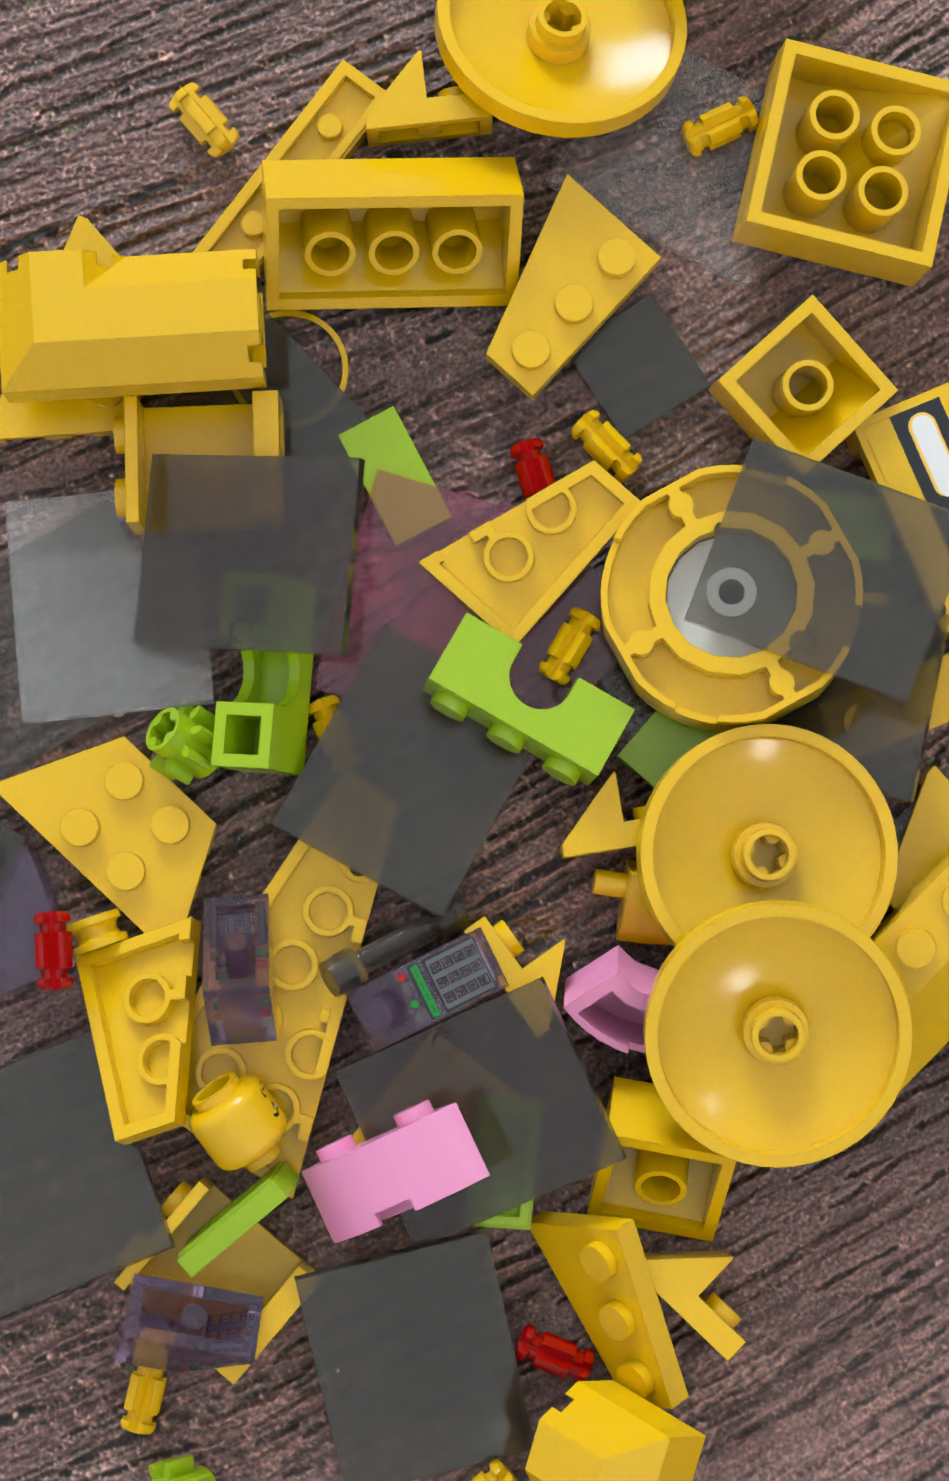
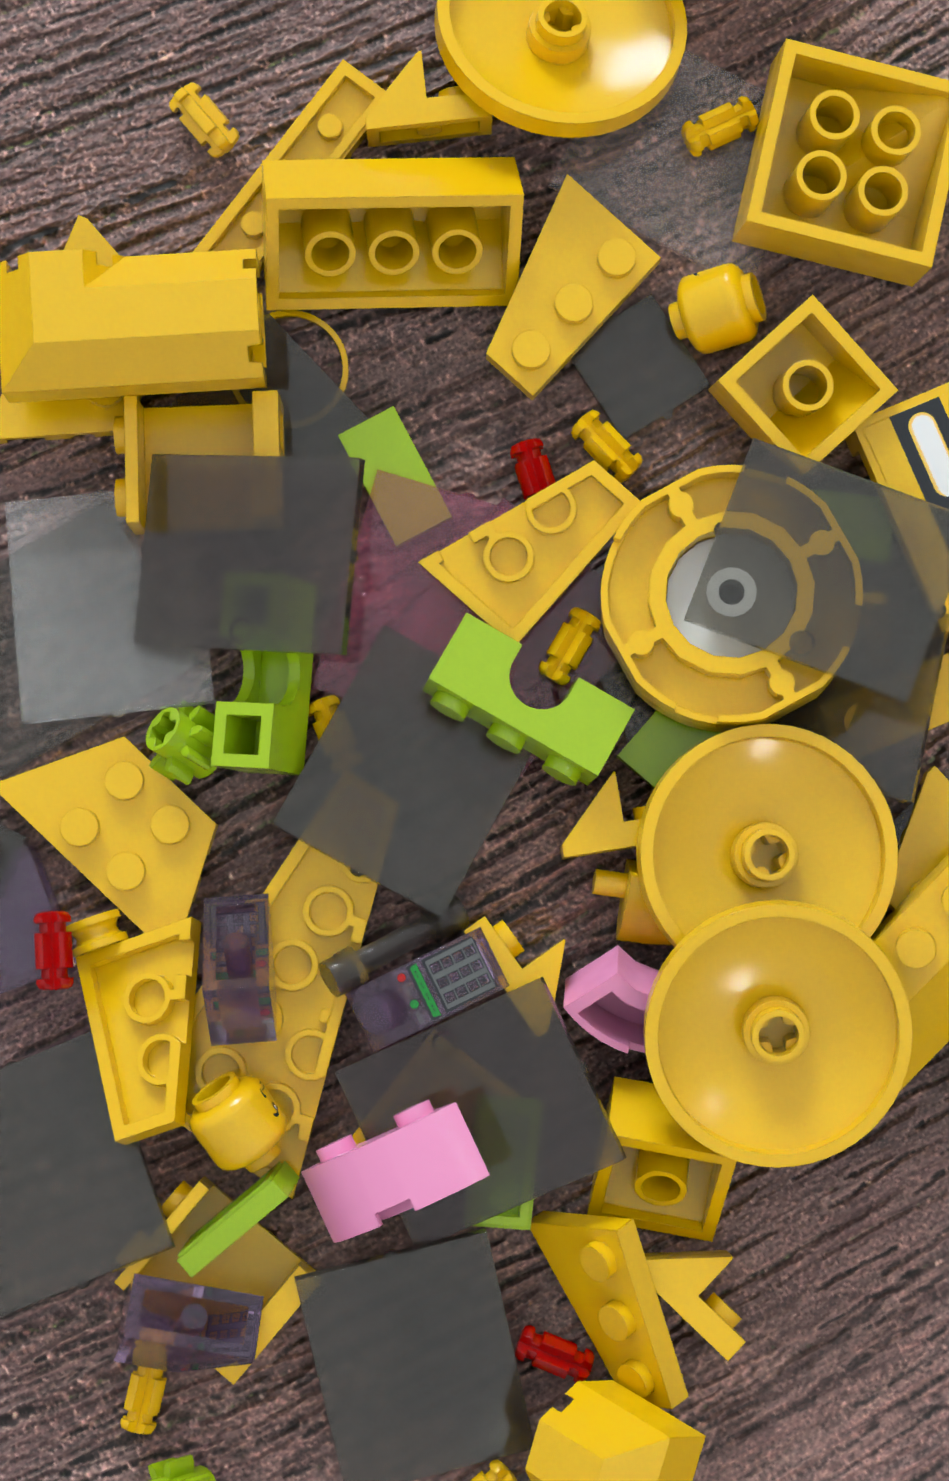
none -> yellow head [668,263,767,354]

